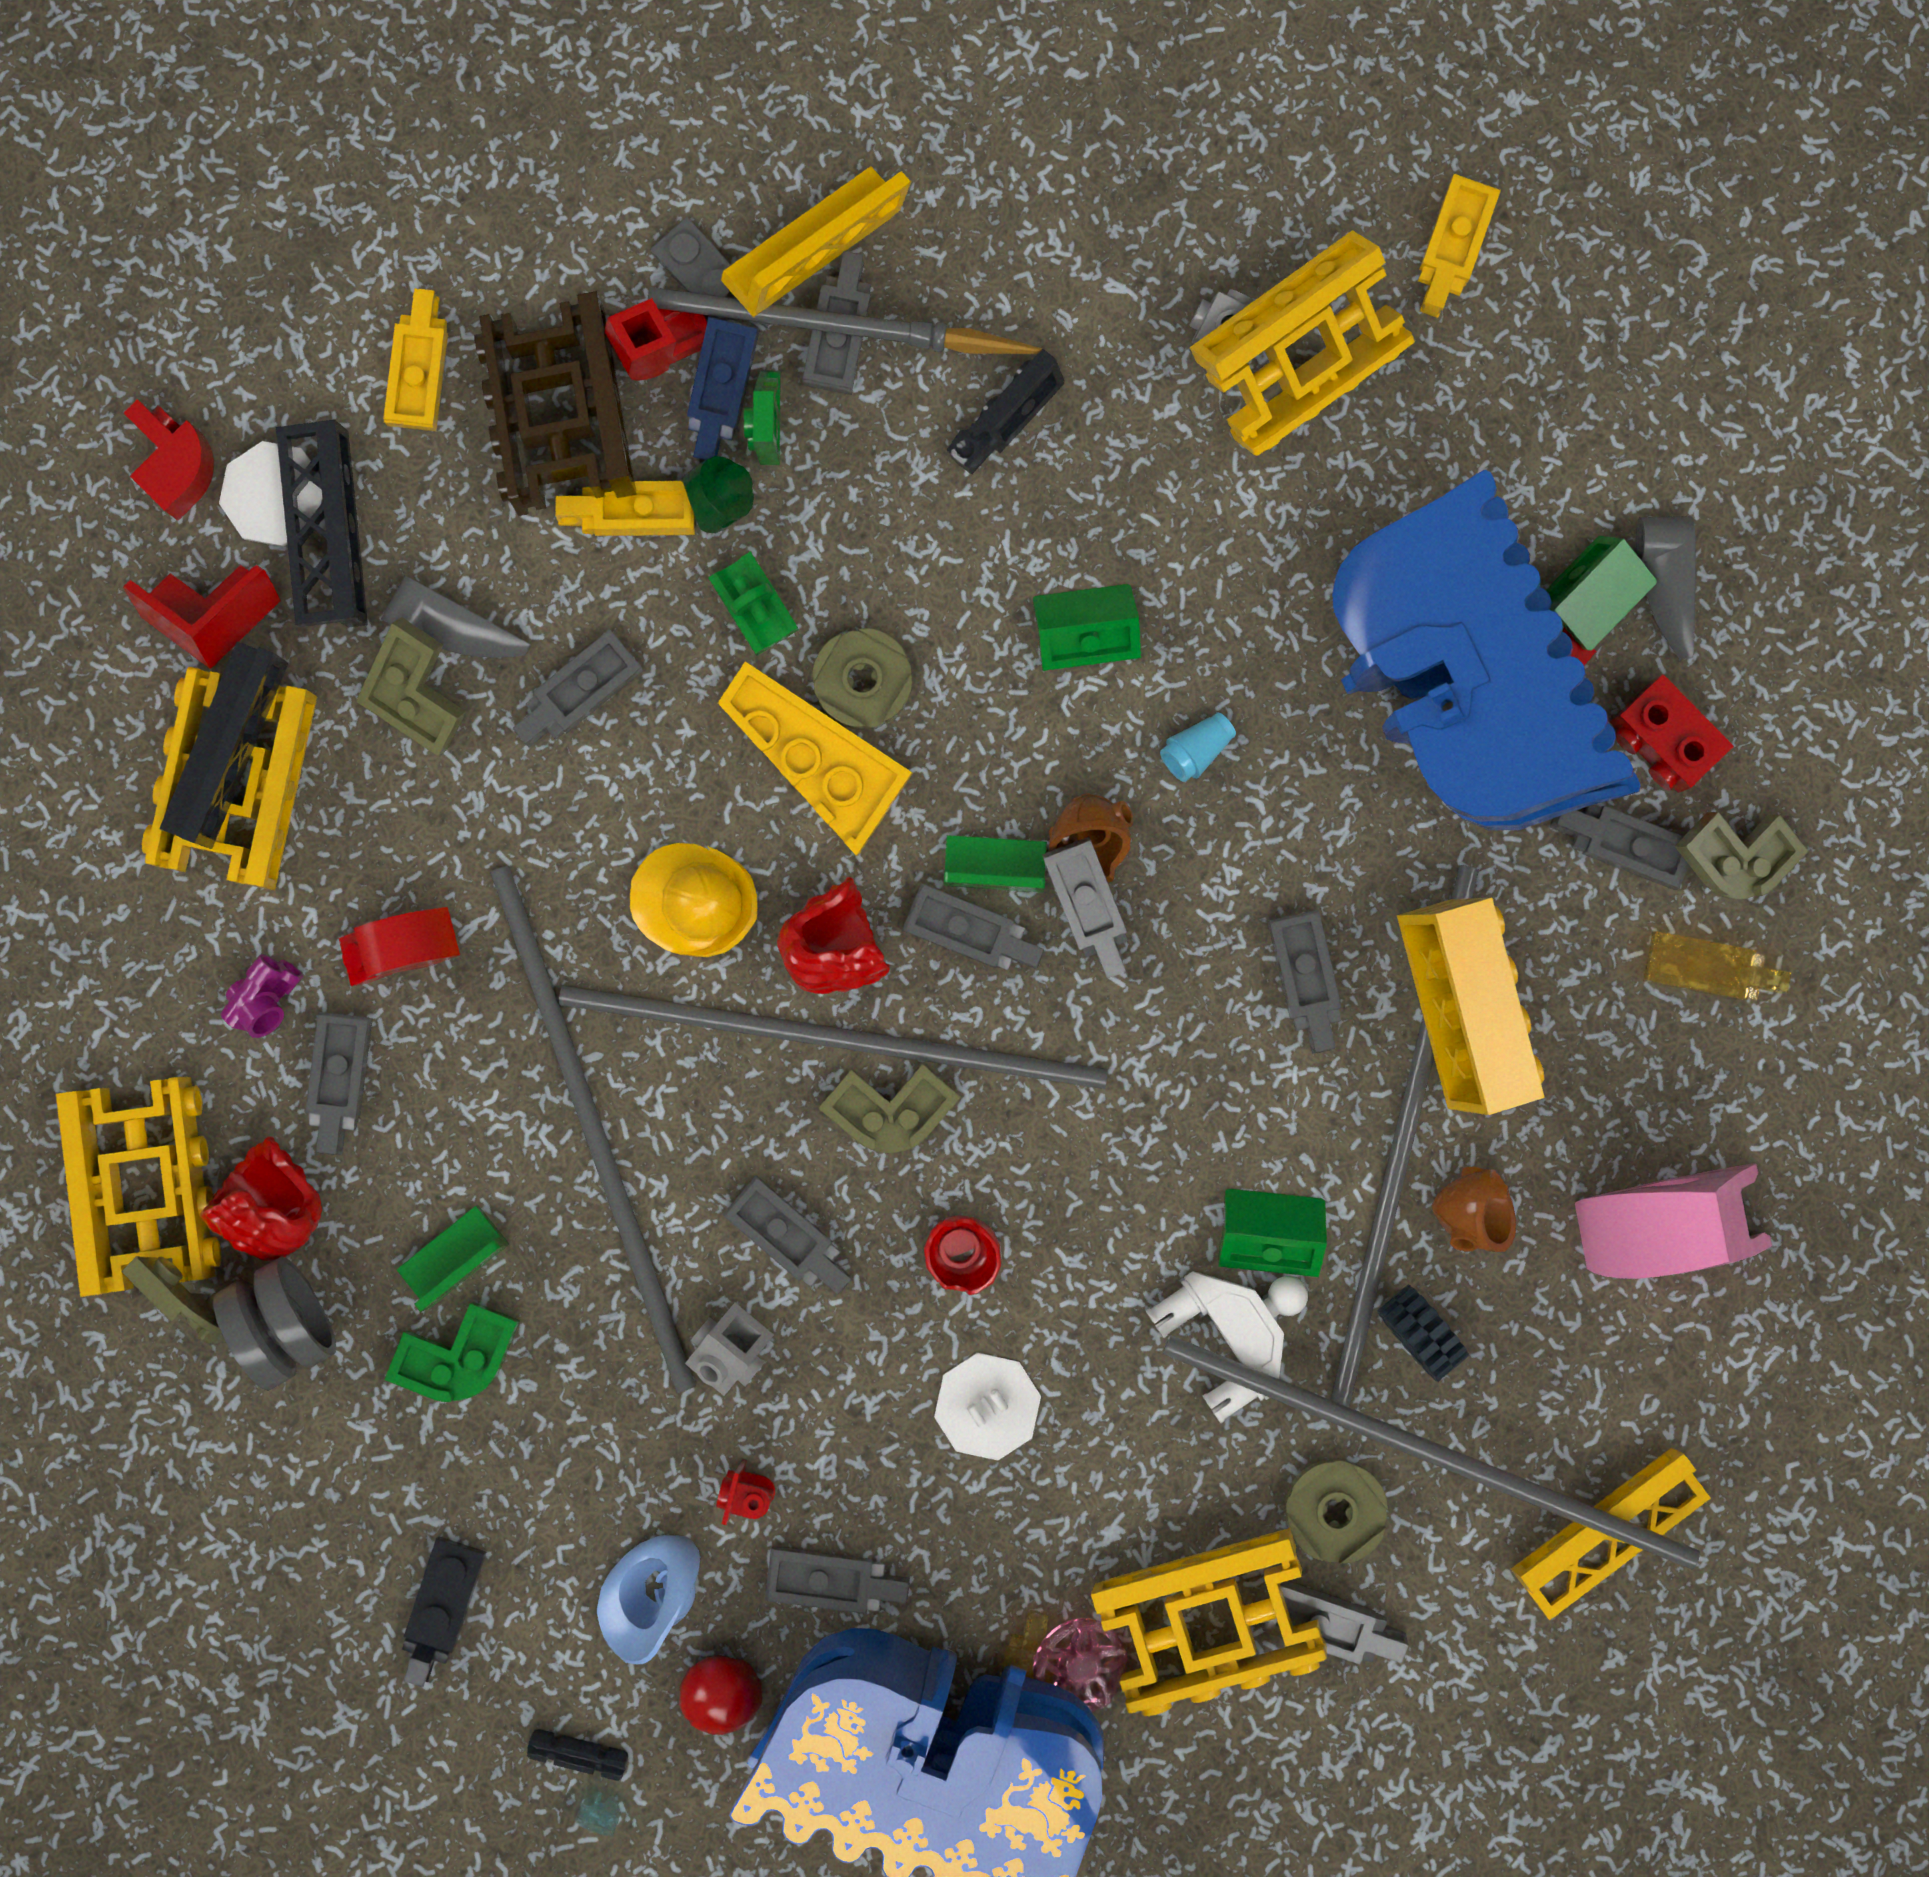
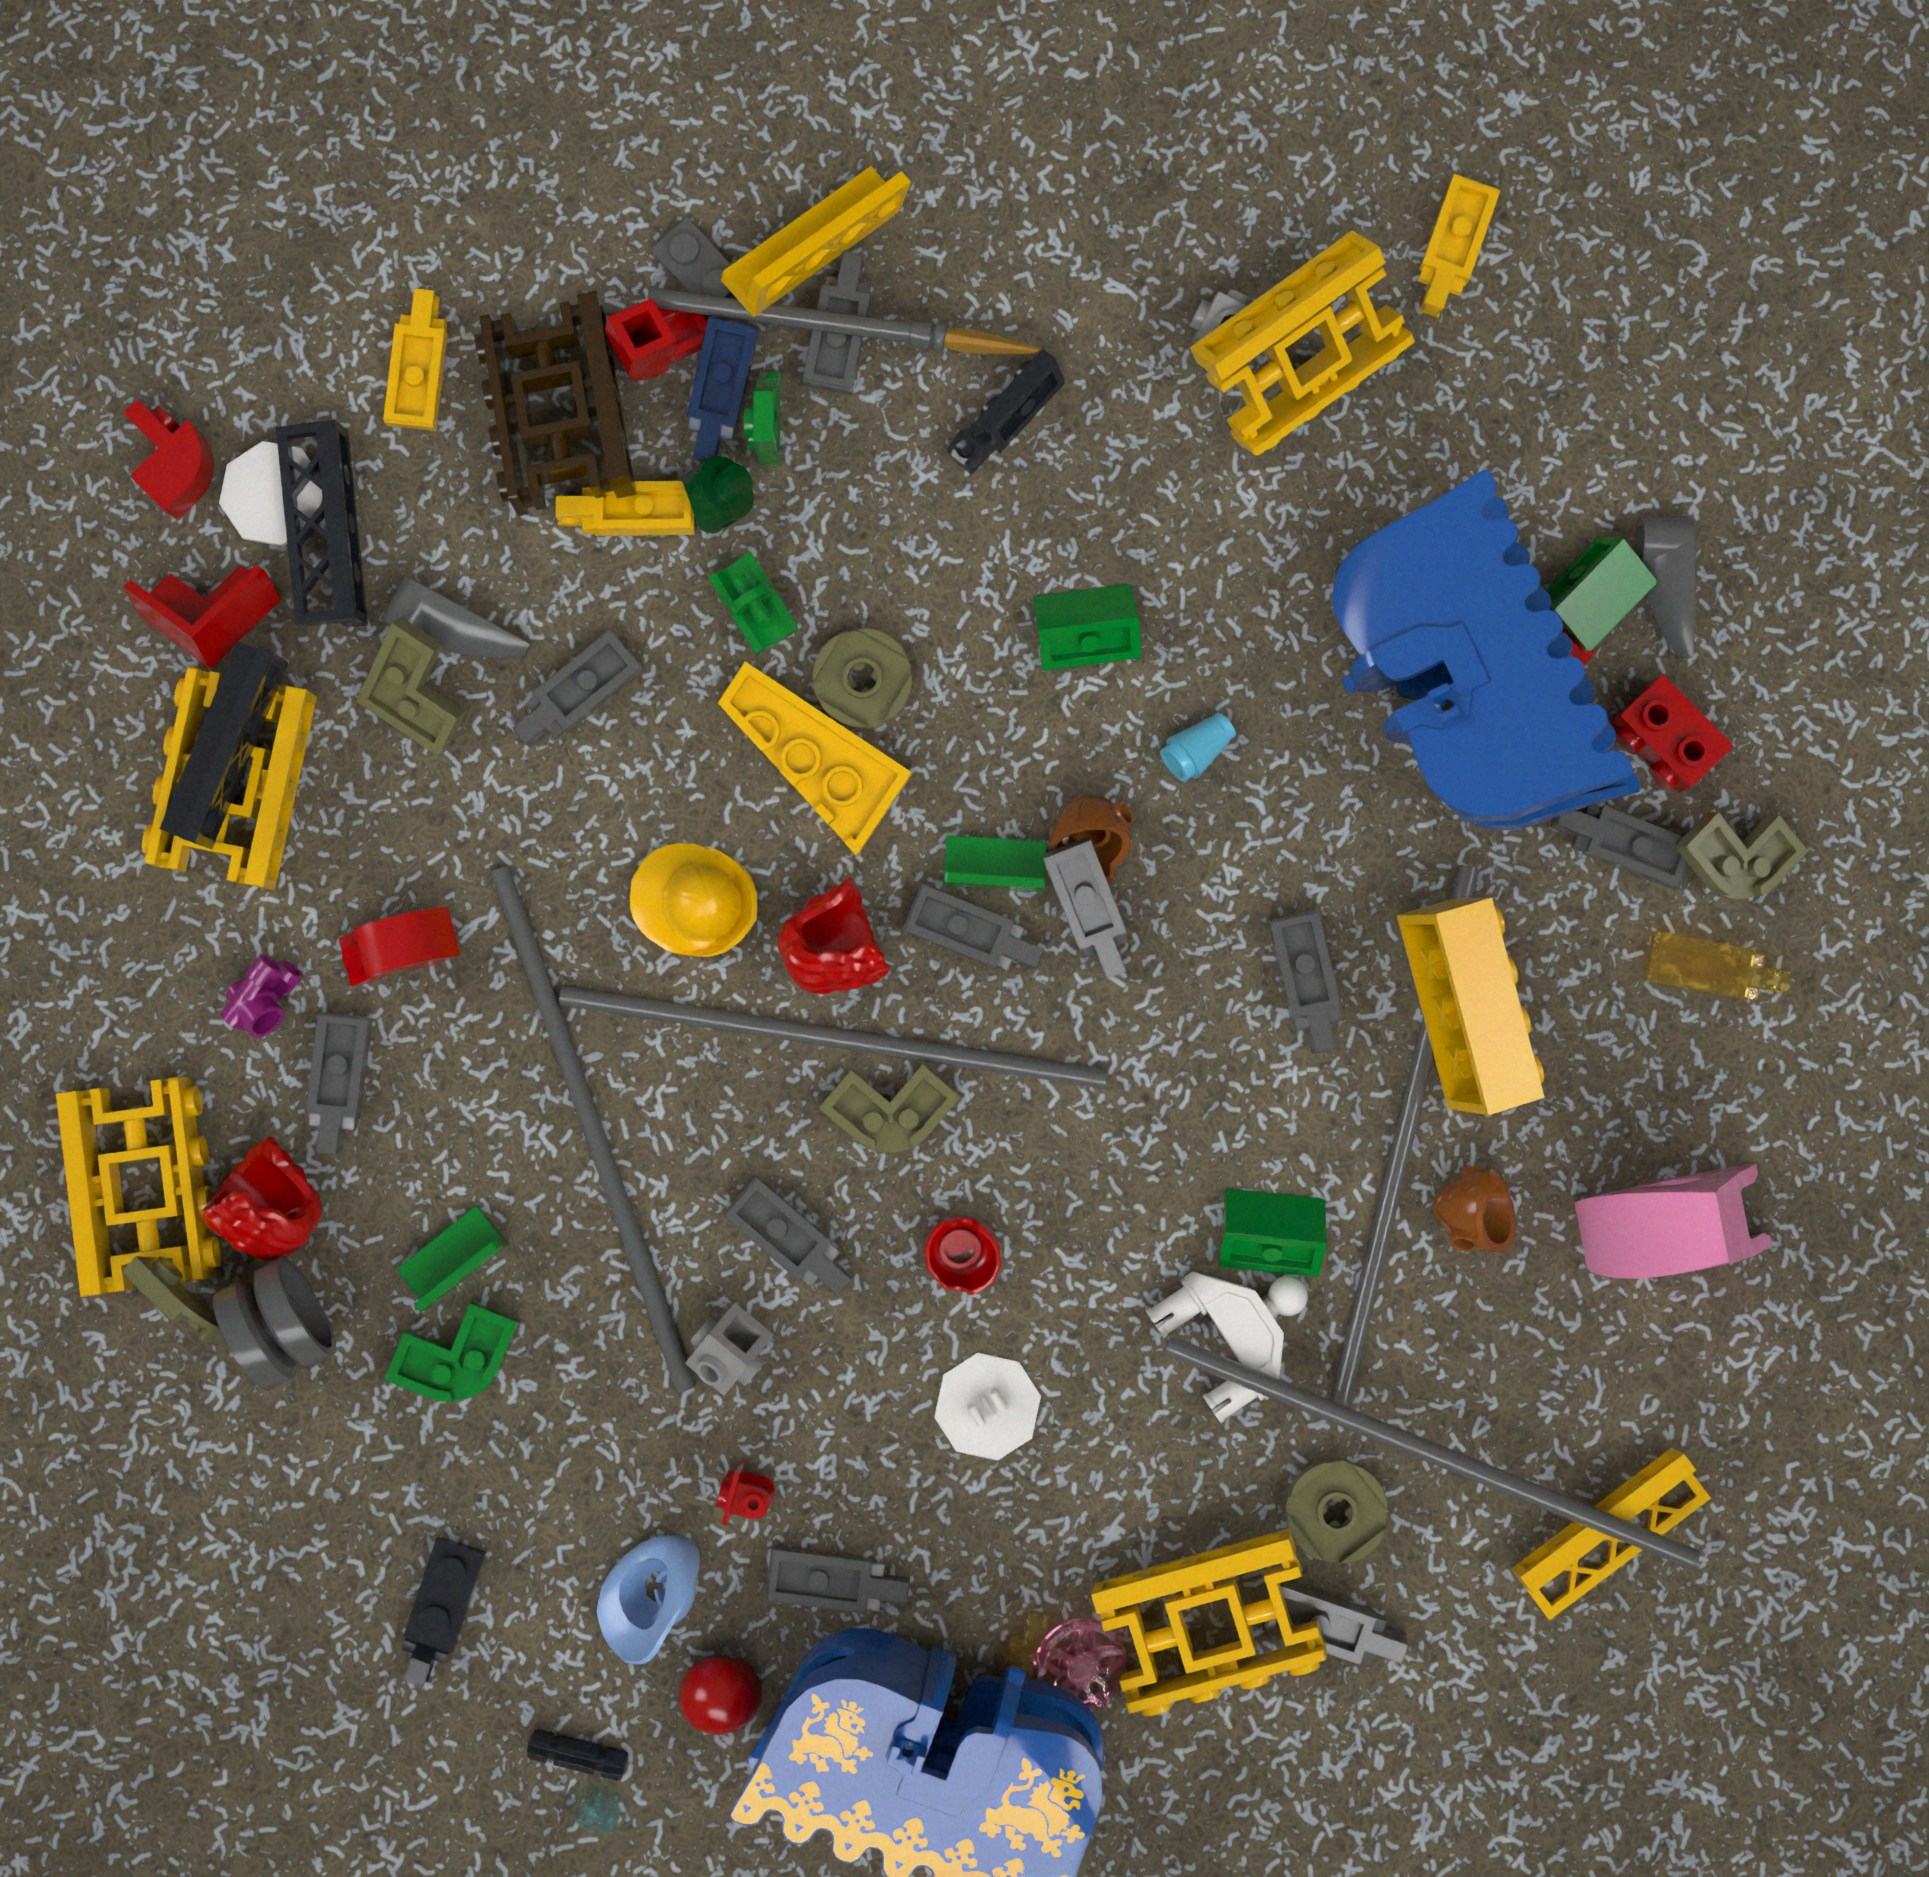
black bush [1377,1284,1469,1382] -> none

